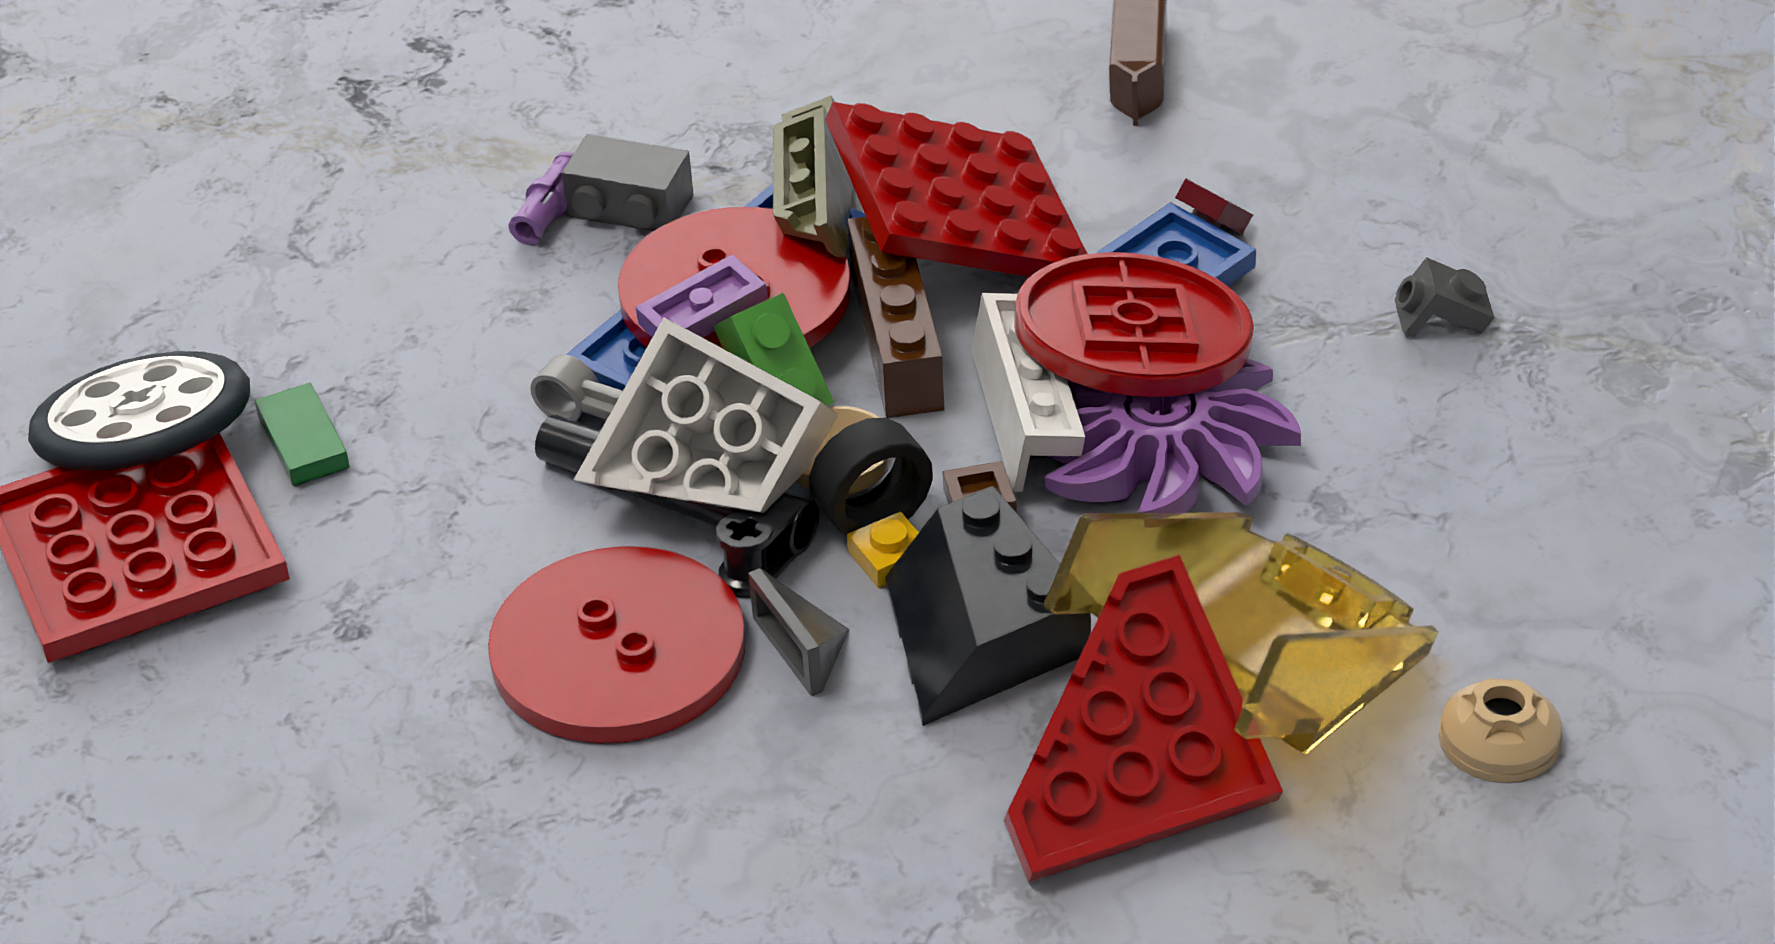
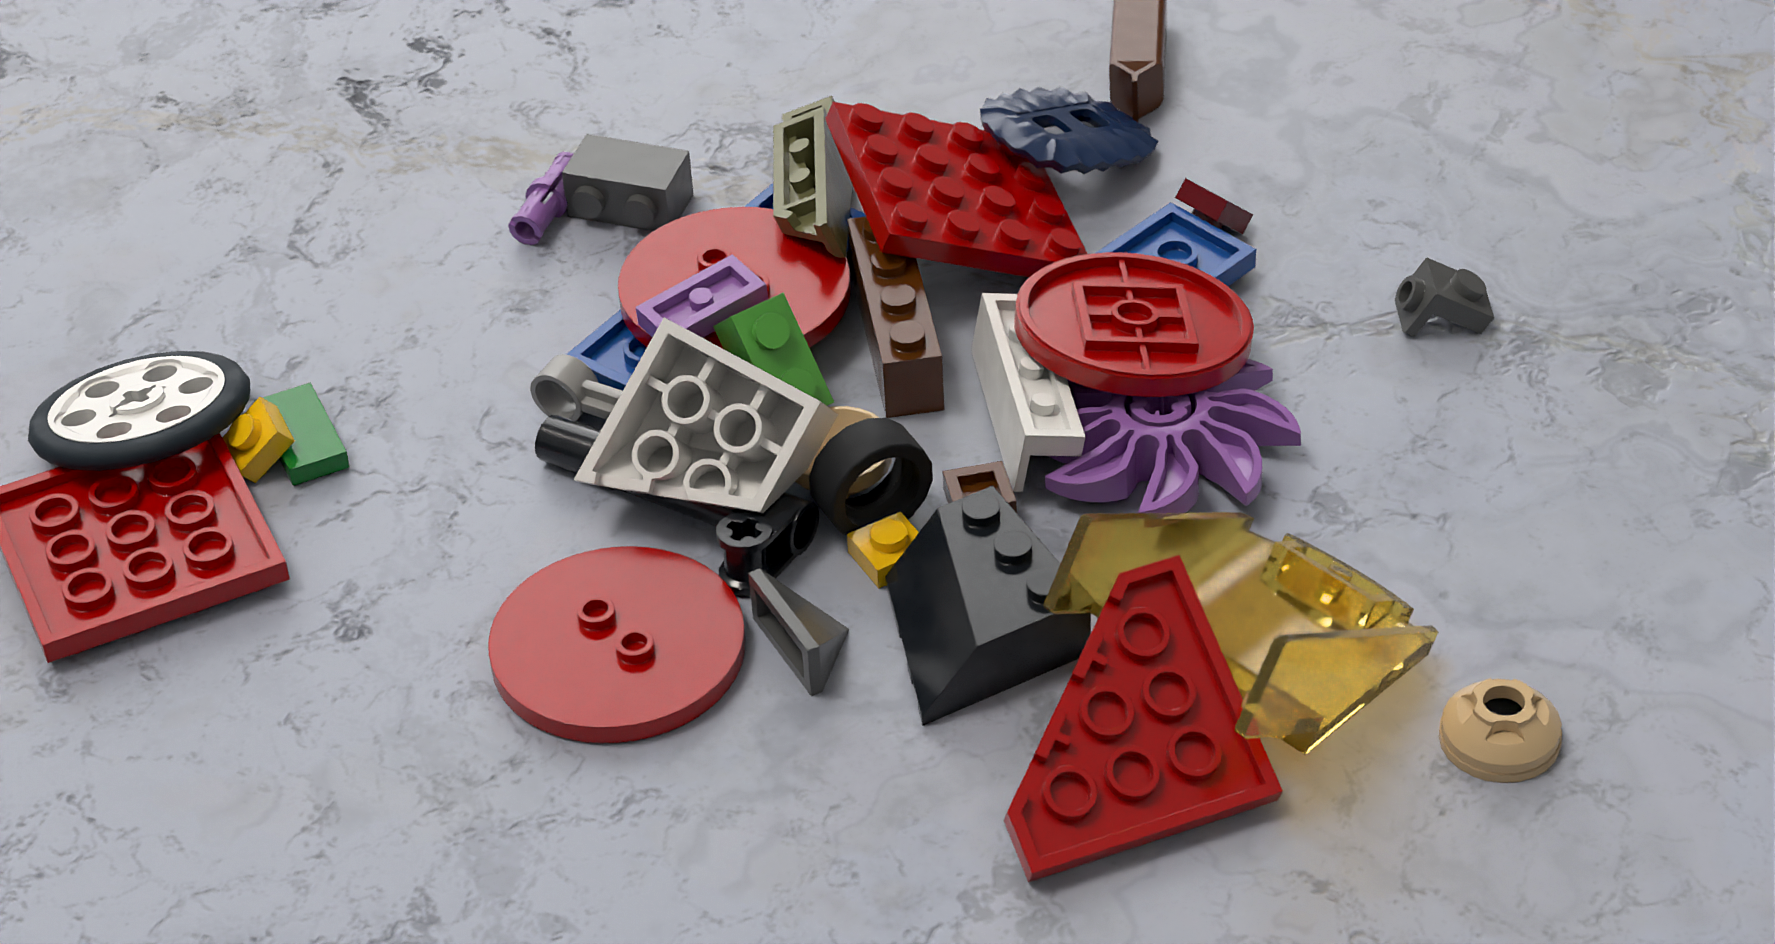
none -> yellow plate [222,397,295,483]
none -> dark blue piece [980,86,1158,174]

